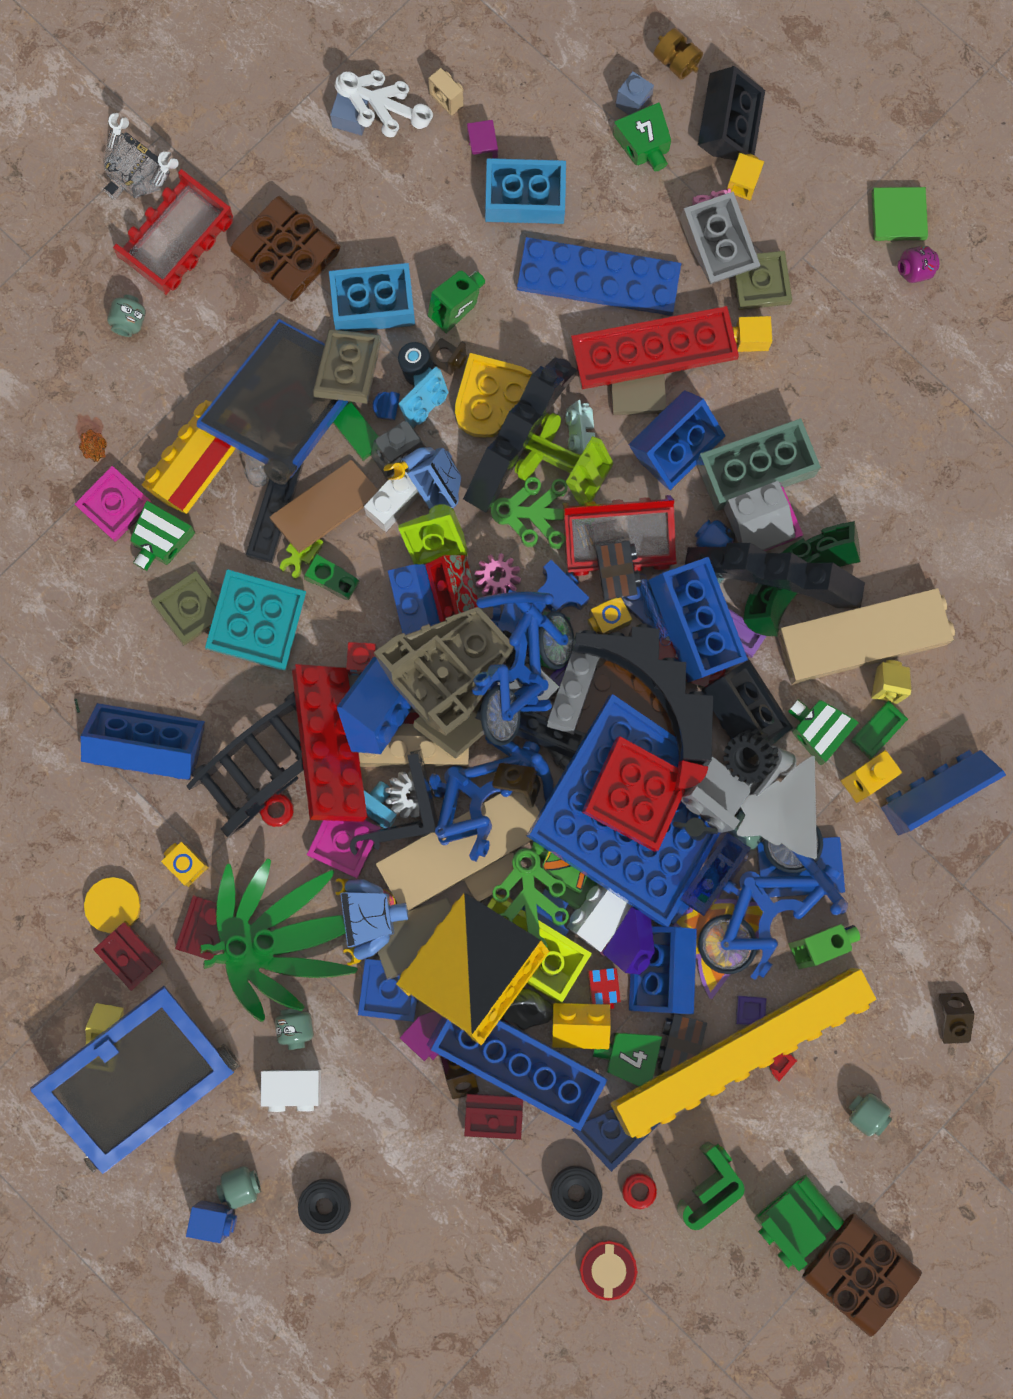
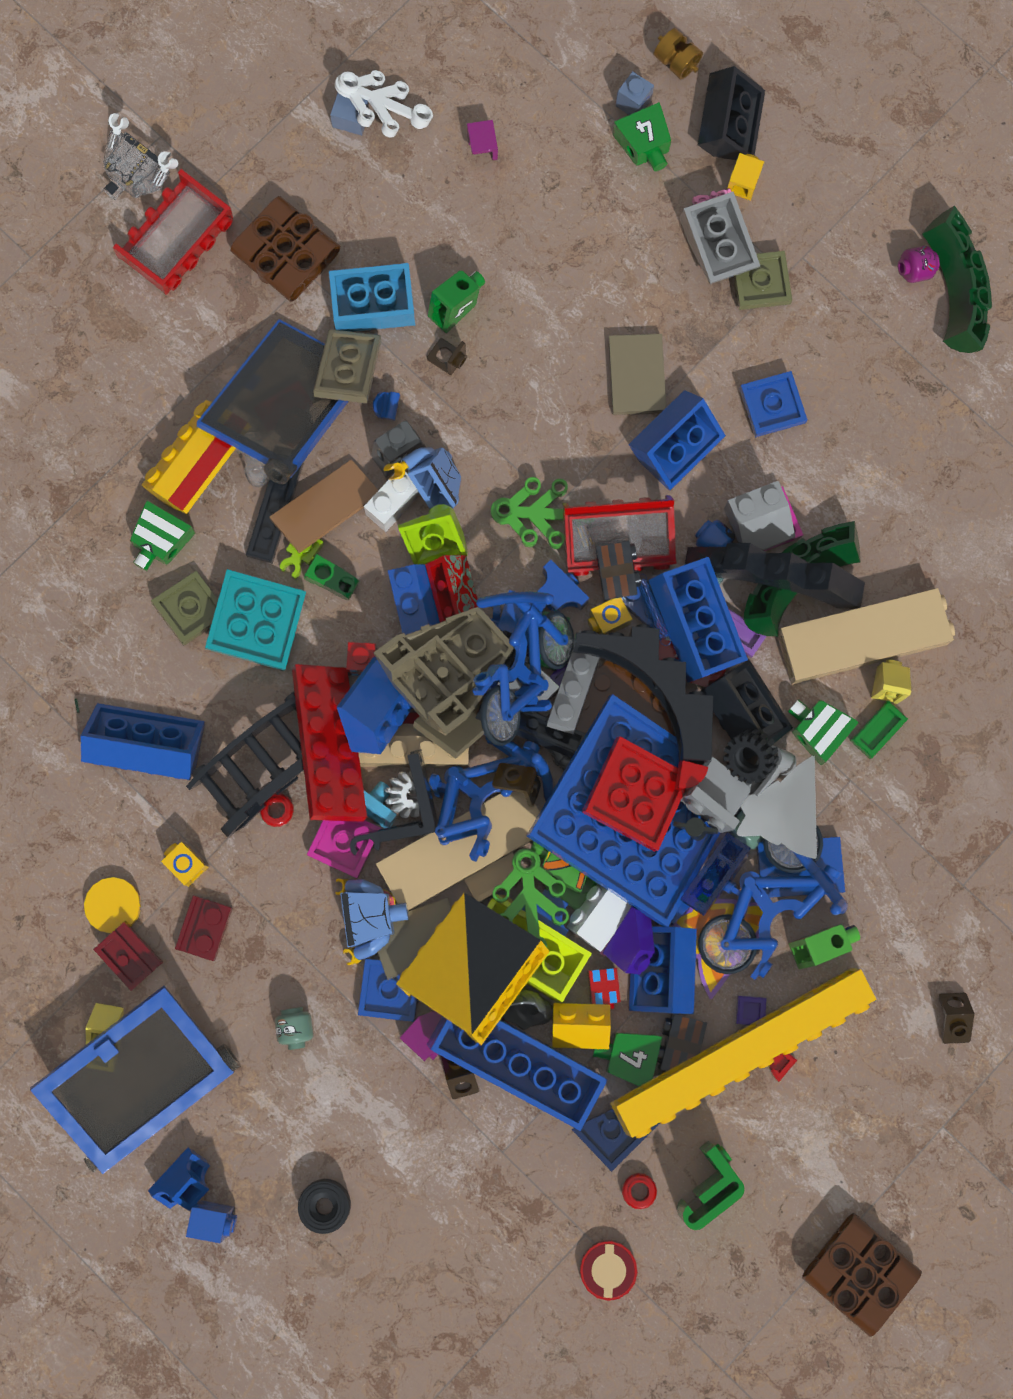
dark pink plate [75,466,153,542] -> none
clear orange plant [79,429,107,462] -> none
sand green head [107,294,146,337] -> none
green plant [199,859,358,1022] -> none
sand green head [216,1166,261,1209] -> none
white brick [261,1069,321,1112] -> none
green tile [333,402,379,461] -> none
medium azure plate [398,342,449,428] -> none
tan piece [429,68,463,116] -> none
yellow plate [455,353,533,438] -> none
black arch [463,357,577,513] -> none
dark red plate [464,1094,523,1140] -> none
bright pink gear [475,554,521,596] -> none
dark azure brick [485,158,566,224] -> none
lime piece [515,413,614,505] -> none
blue plate [517,237,681,316] -> none
black tyre [550,1166,603,1221] -> none
light aqua hinge [565,400,595,455] -> none
red plate [571,306,739,390] -> none
sand green brick [697,418,821,512] -> none
yellow brick [732,316,772,352] -> none
green piece [754,1175,844,1271] -> none
yellow torso [841,750,902,803] -> none
sand green head [848,1093,892,1136] -> none
bright green tile [872,187,928,241] -> none
blue slope [881,750,1006,836] -> none
none -> blue brick [148,1147,210,1211]
none -> blue plate [739,371,807,437]
none -> dark green brick [922,206,992,353]

